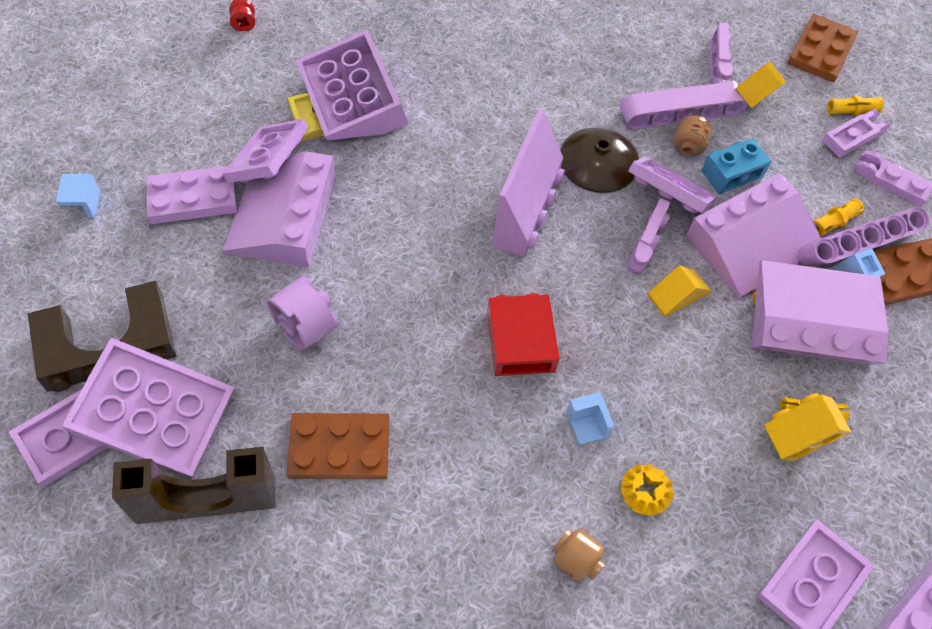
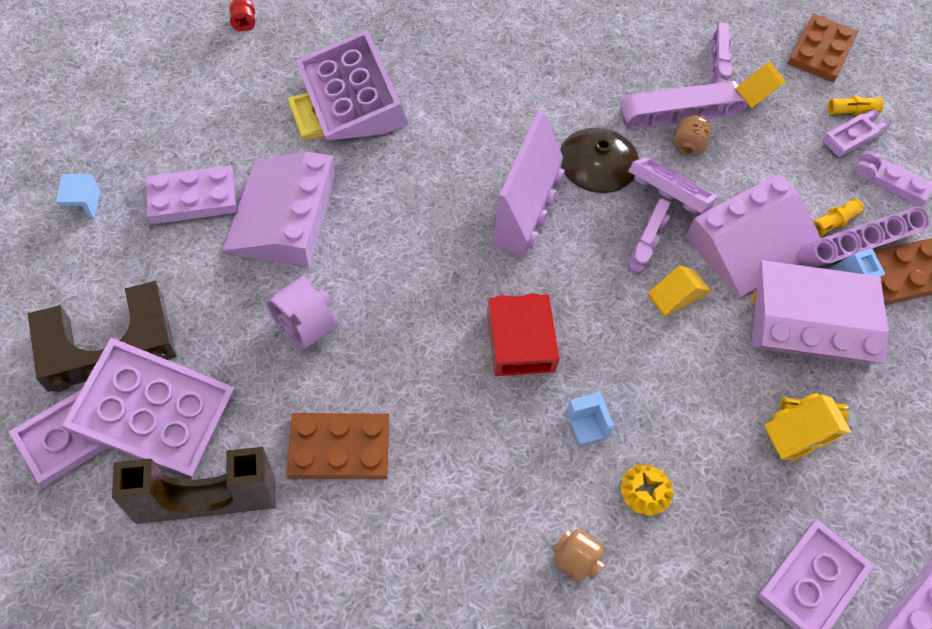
lavender plate [222,119,308,183] -> none
dark azure brick [701,138,772,194] -> none

